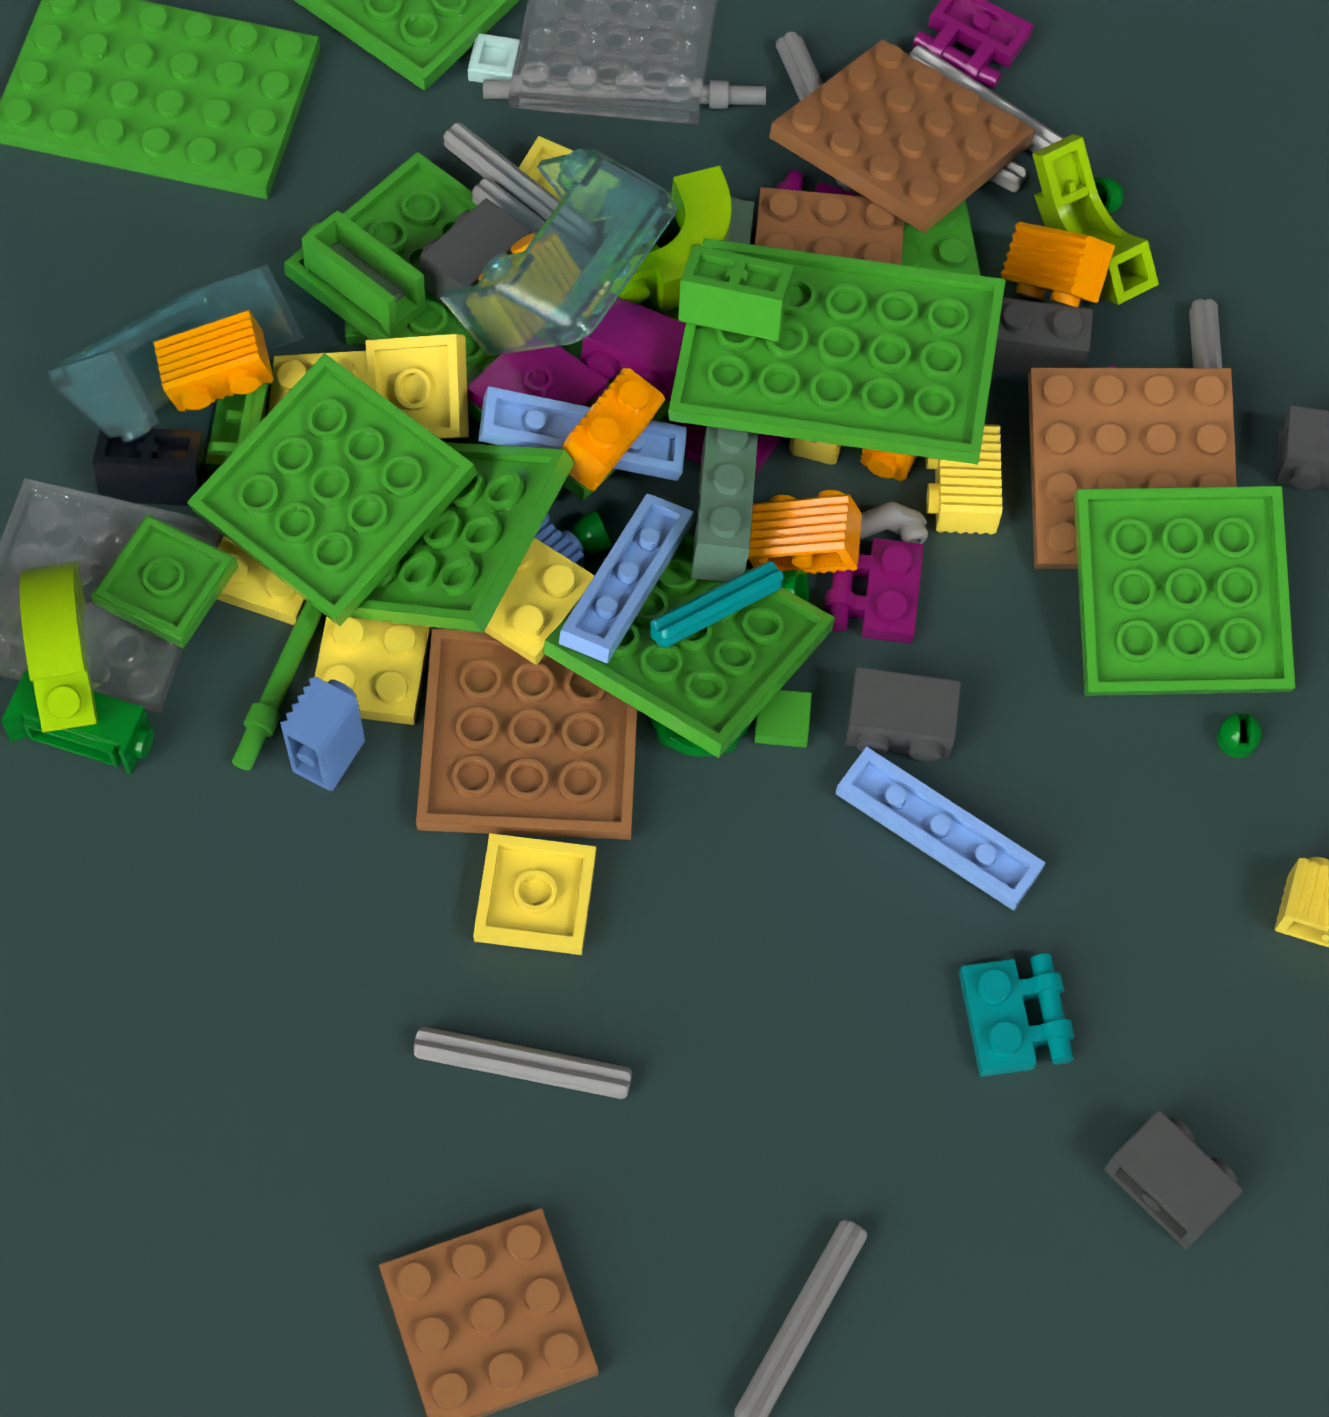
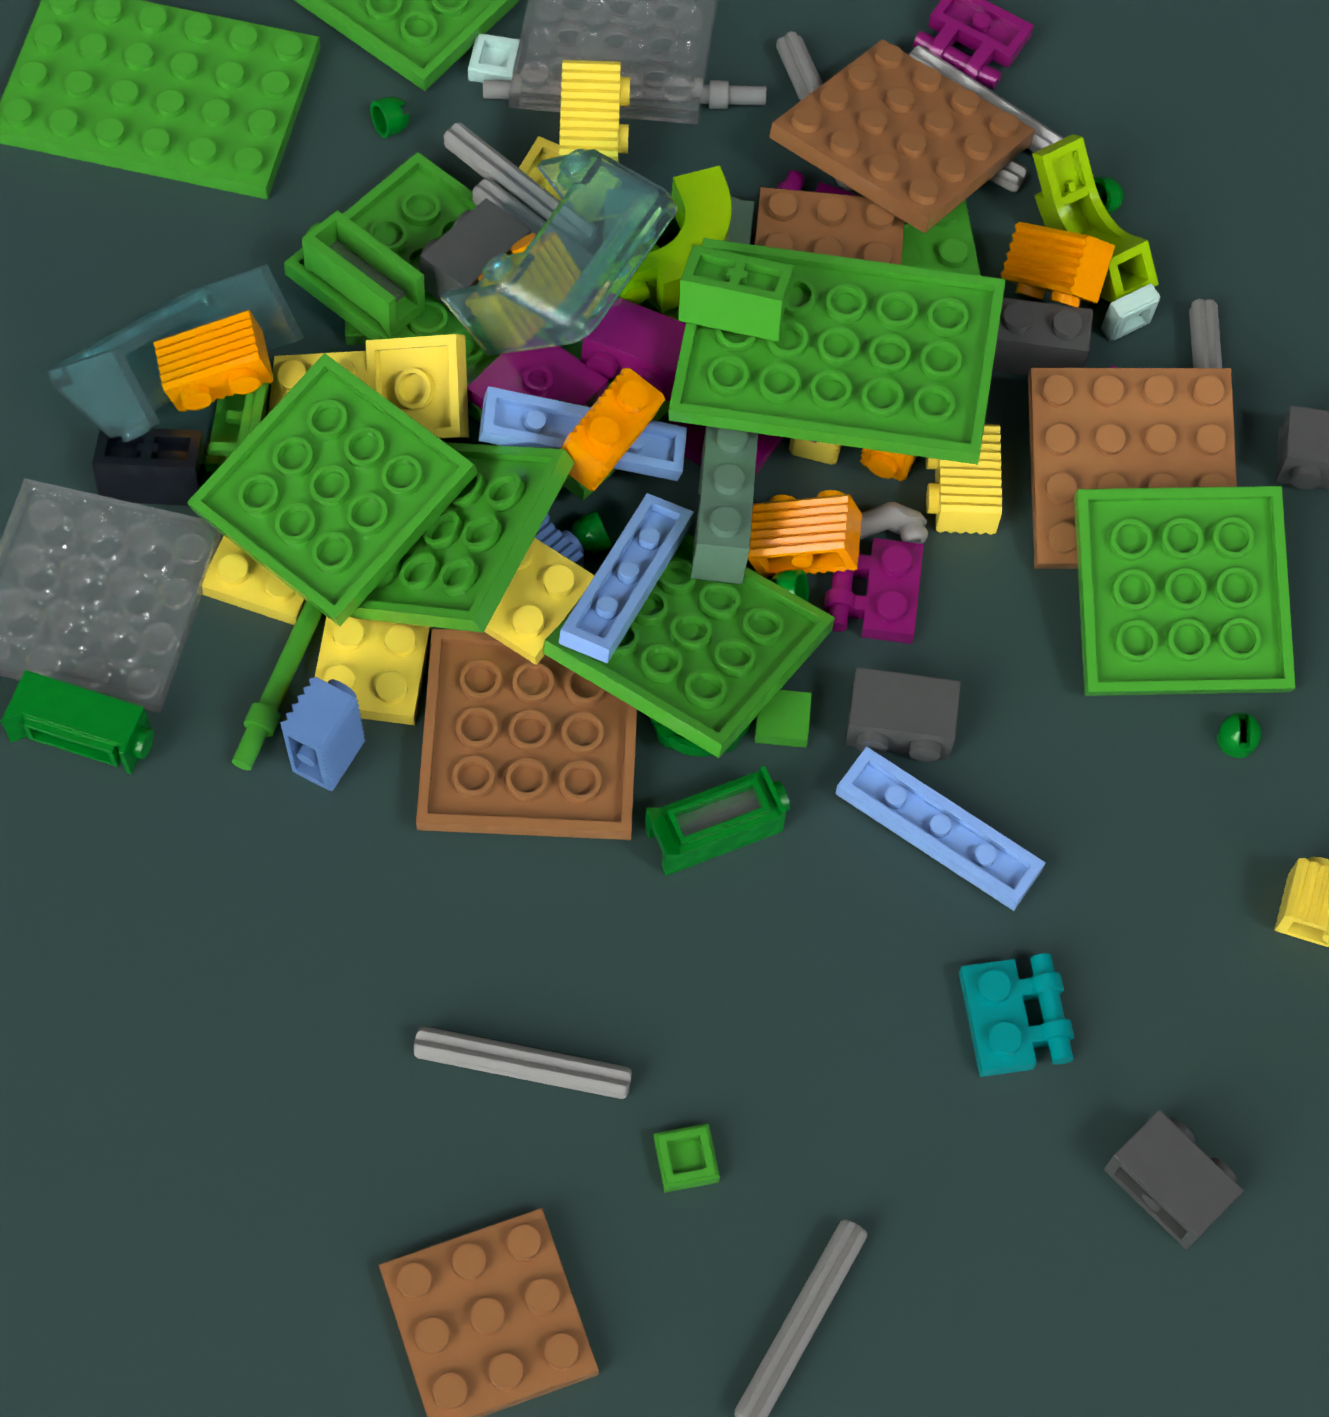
lime arch [19,560,98,733] -> none
bright green plate [91,514,239,649] -> none
light yellow plate [473,833,597,955] -> none
teal axle [649,561,784,648] -> none
none -> green hinge [370,97,411,138]
none -> light yellow brick [559,60,630,169]
none -> green window [645,766,790,876]
none -> bright green tile [653,1123,720,1193]
none -> light aqua tile [1101,283,1161,341]

